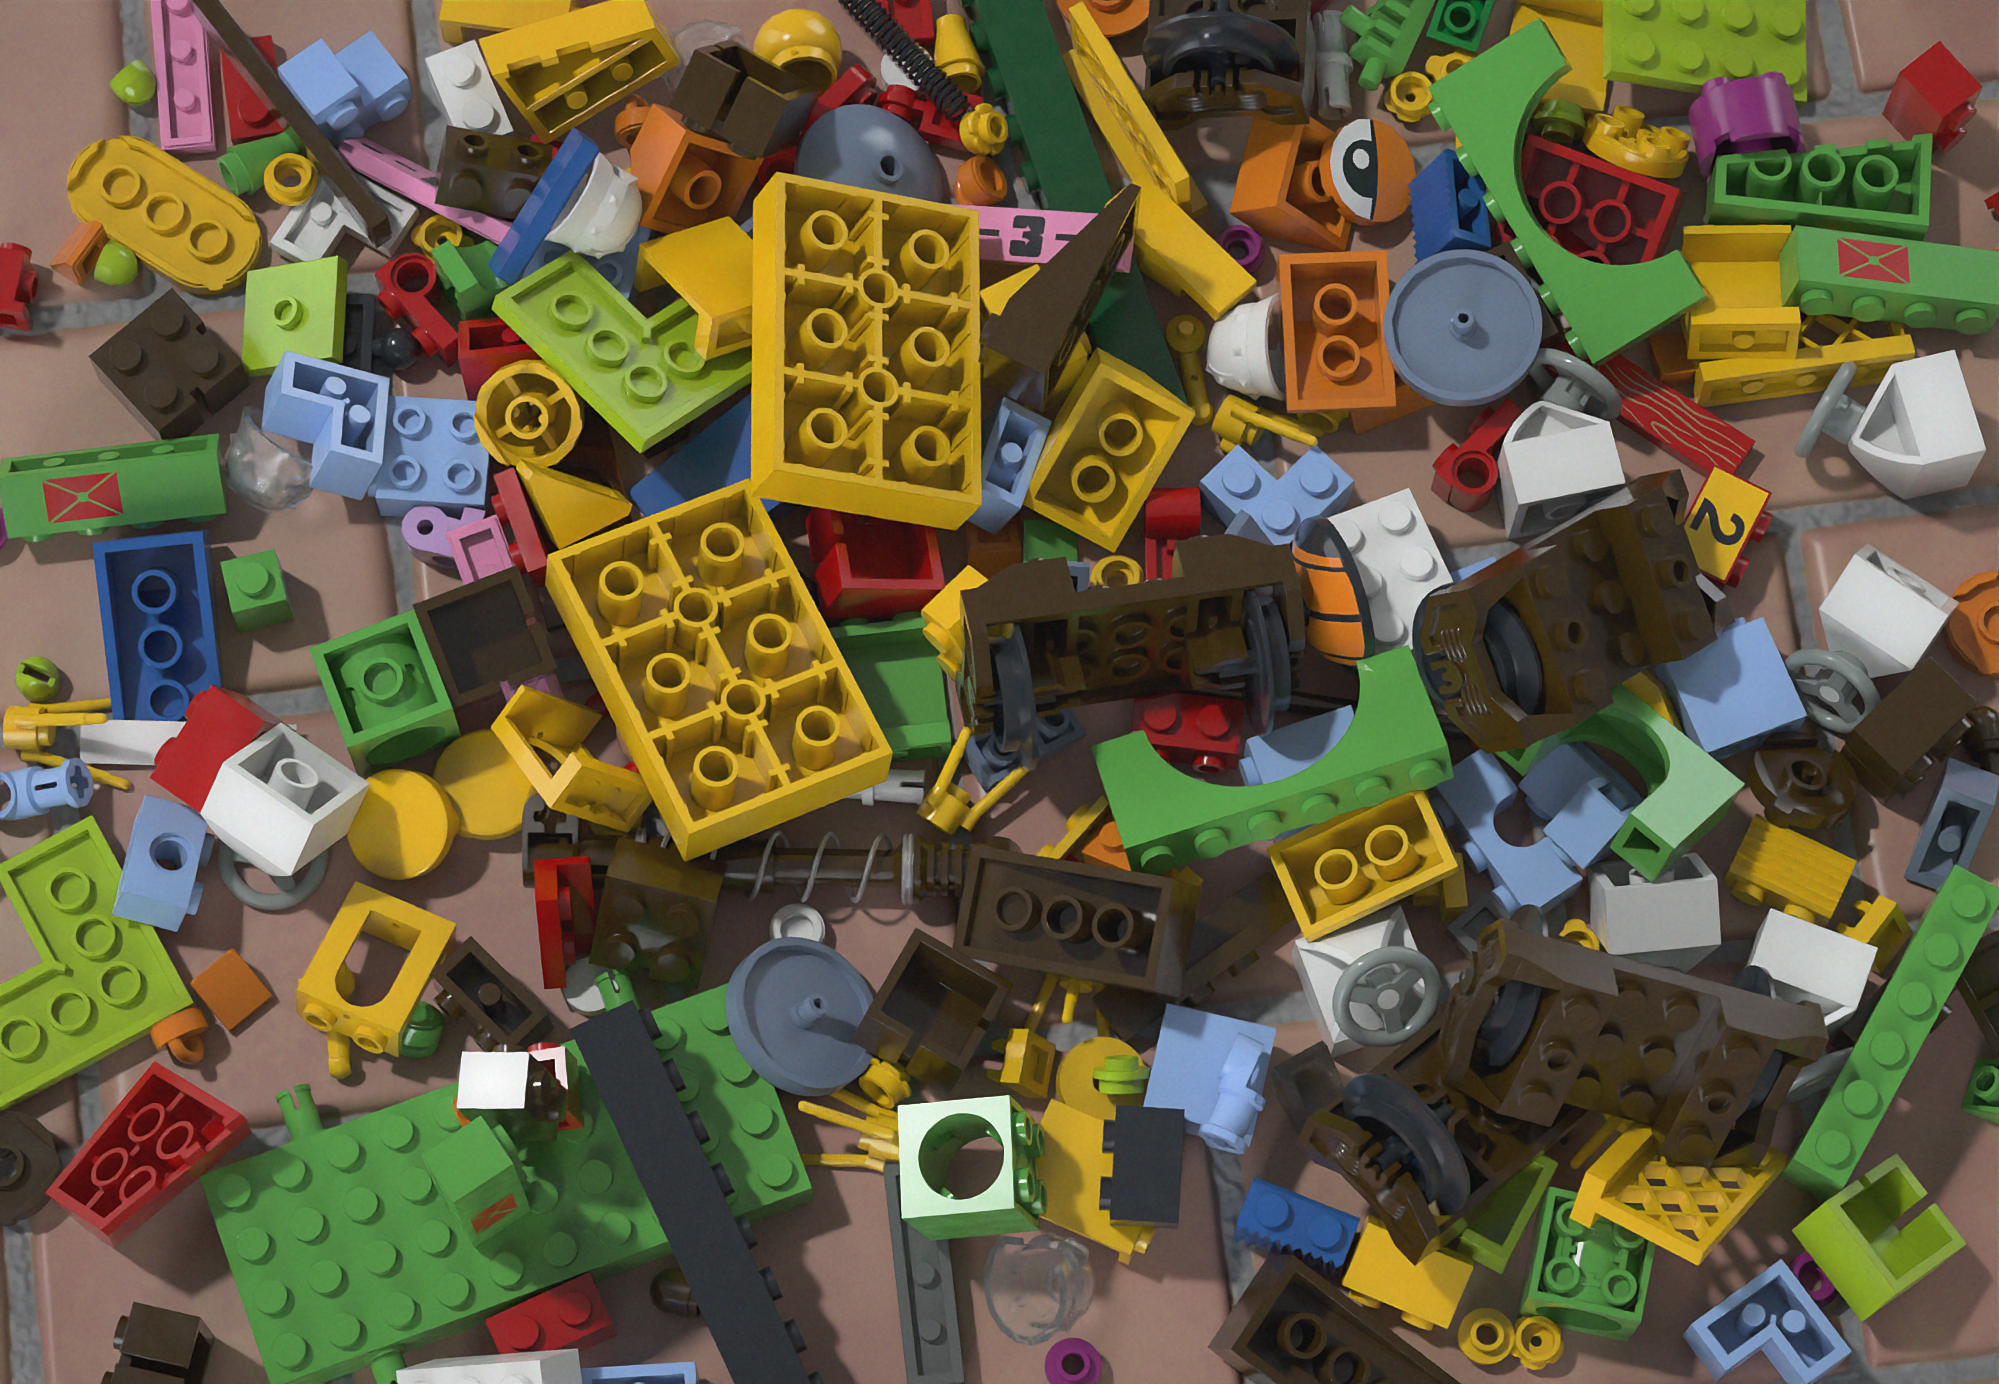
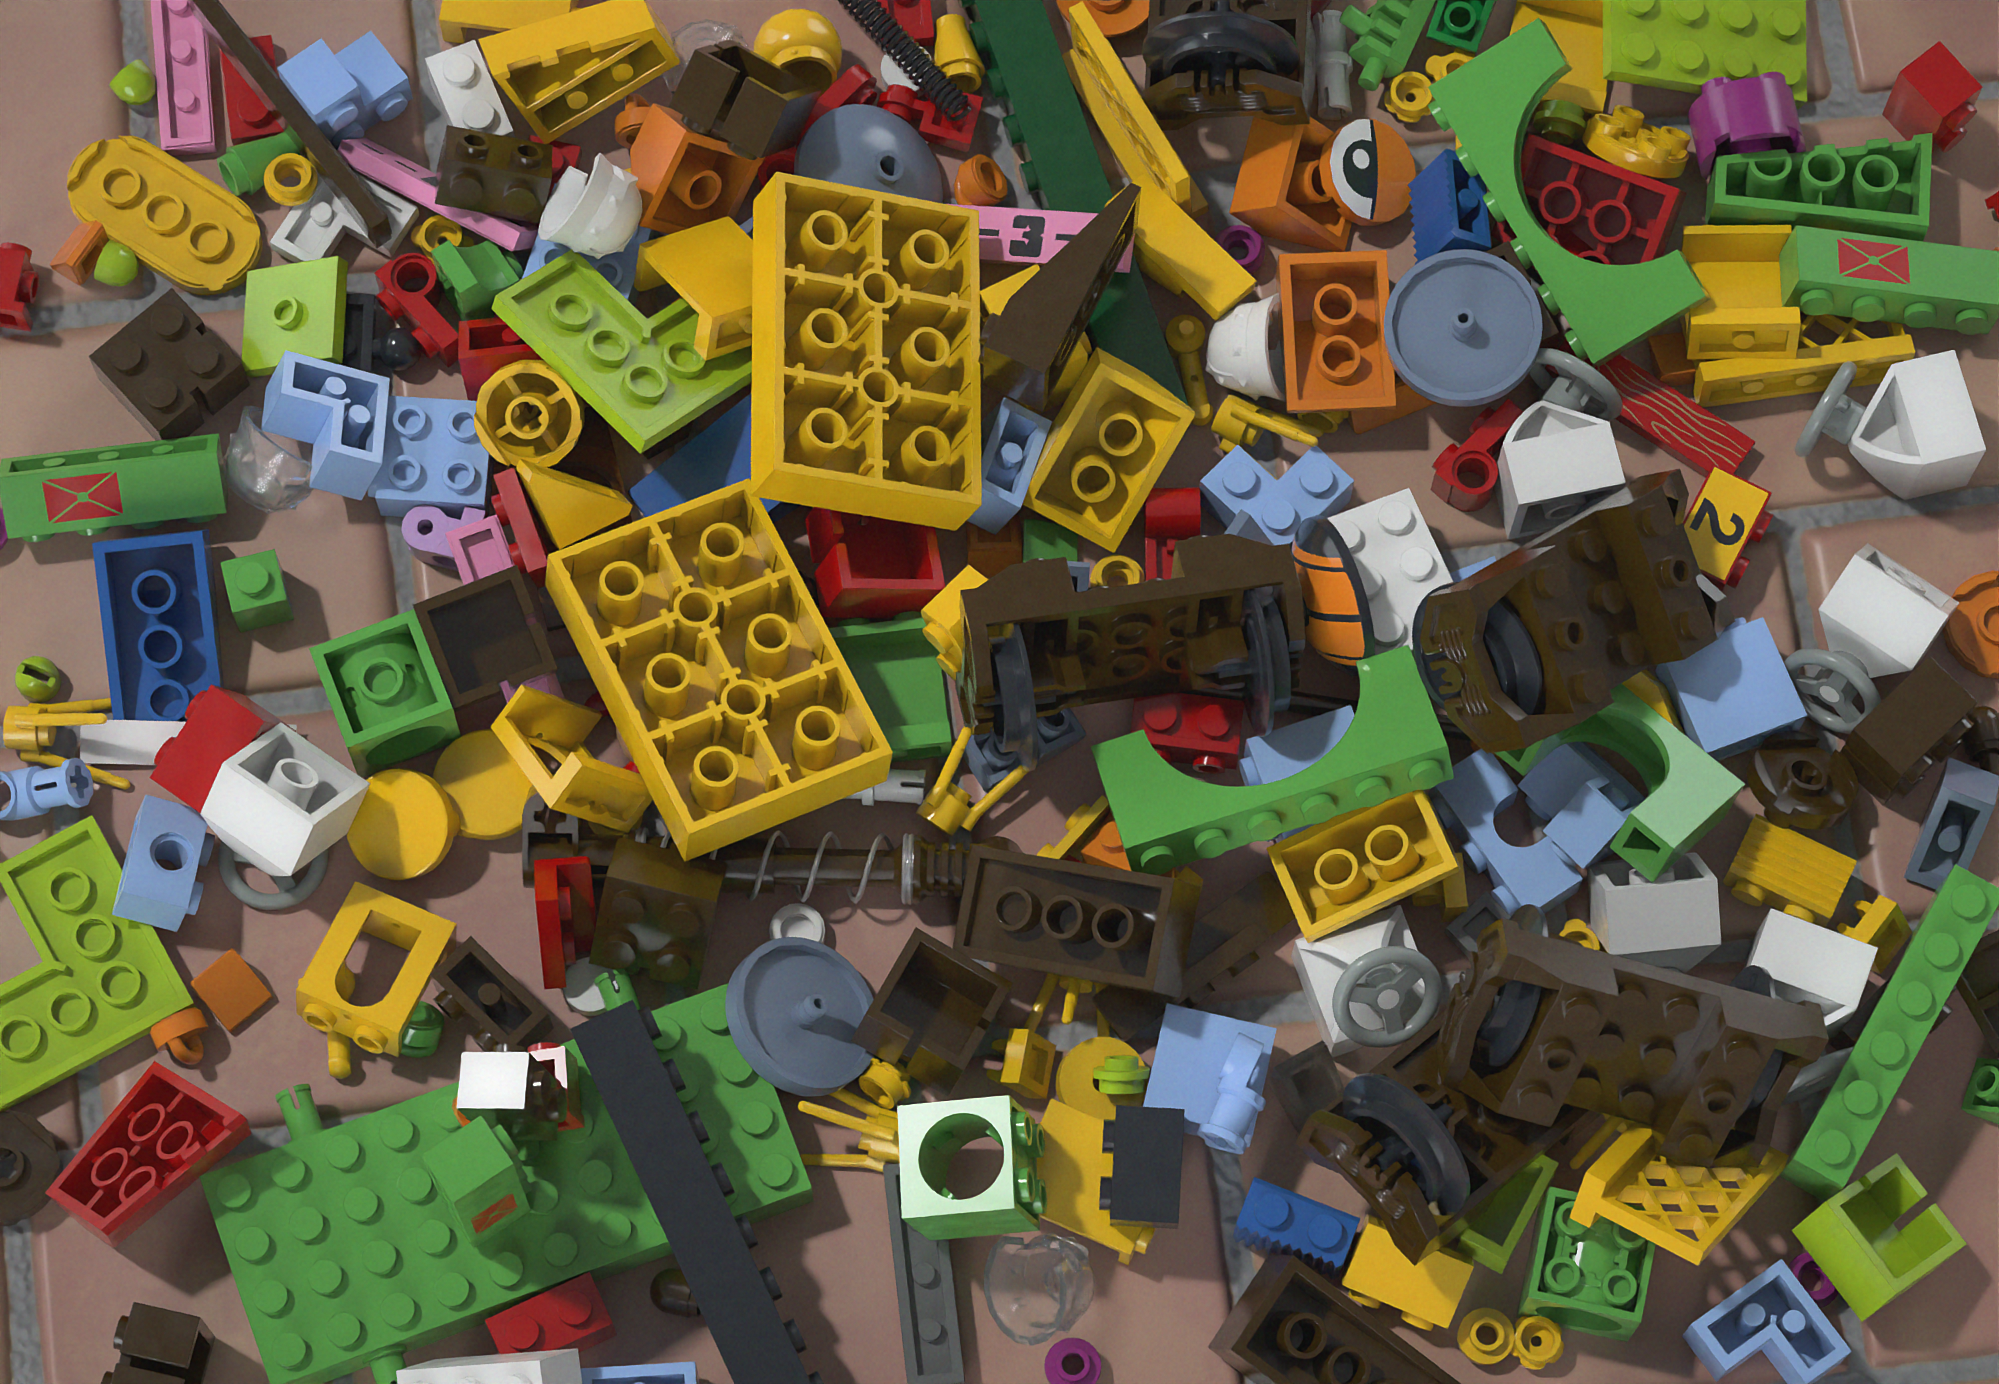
blue tile [487,127,599,286] -> none
yellow plate [959,103,1008,155] -> none

